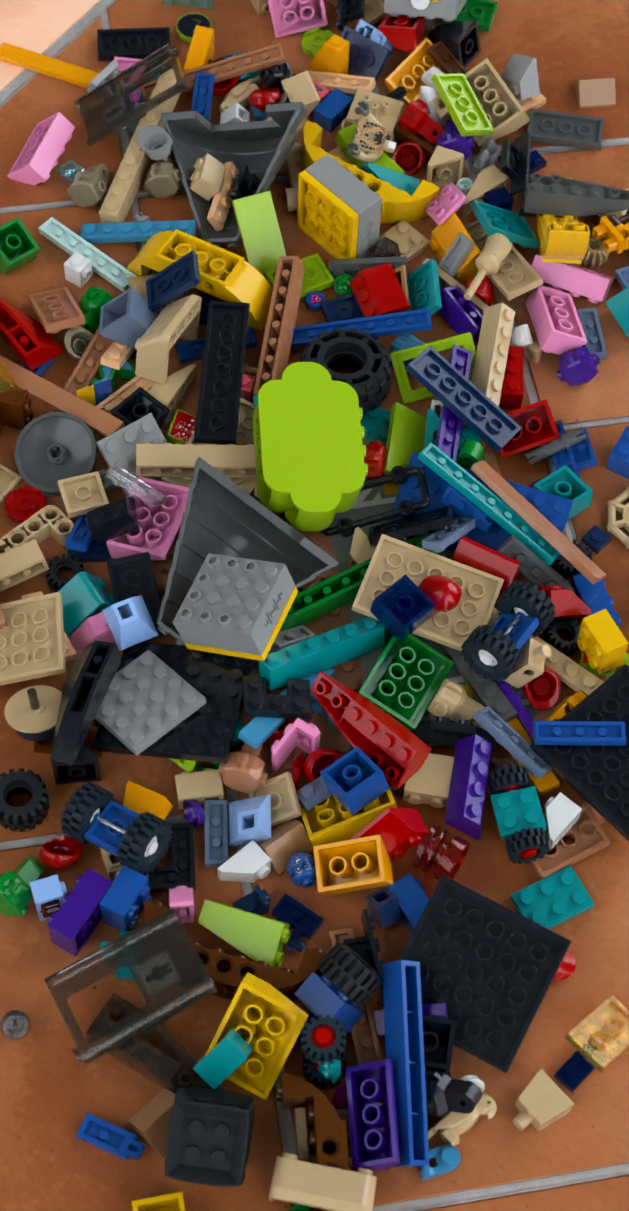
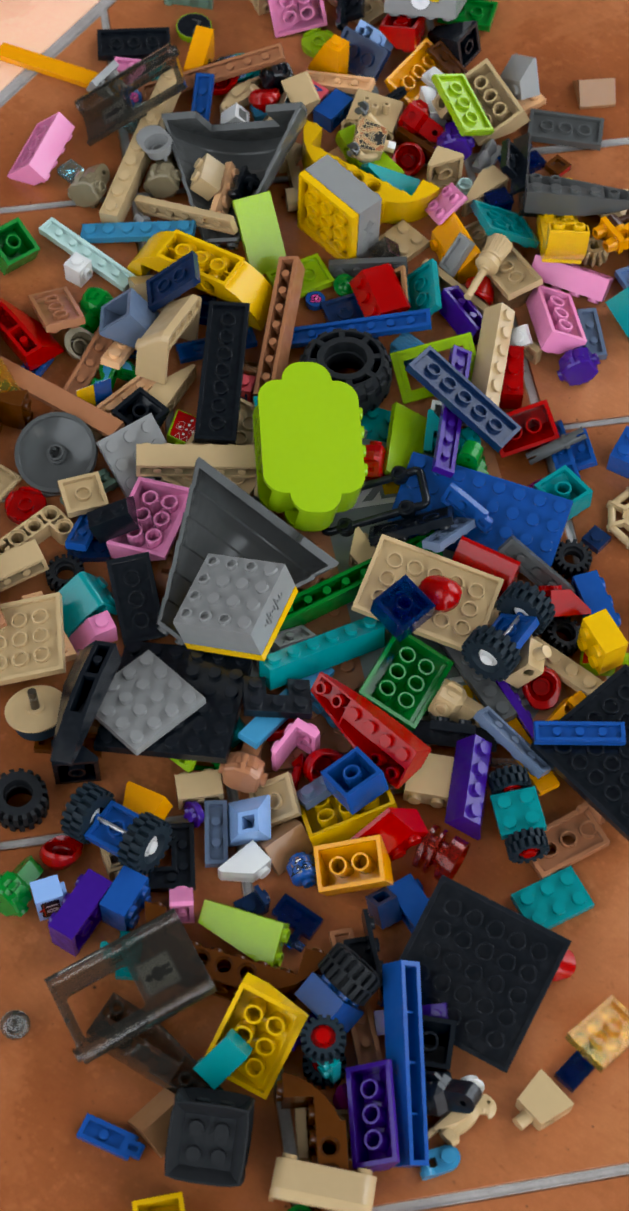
light blue slope [102,595,158,651] -> none
clear plate [105,467,167,507] -> none
teal tile [417,443,560,566] -> none
nougat tile [471,460,606,584] -> none
white slope [544,792,582,850] -> none
none -> tan plate [134,195,239,235]
none -> reddish brown plate [544,154,571,177]

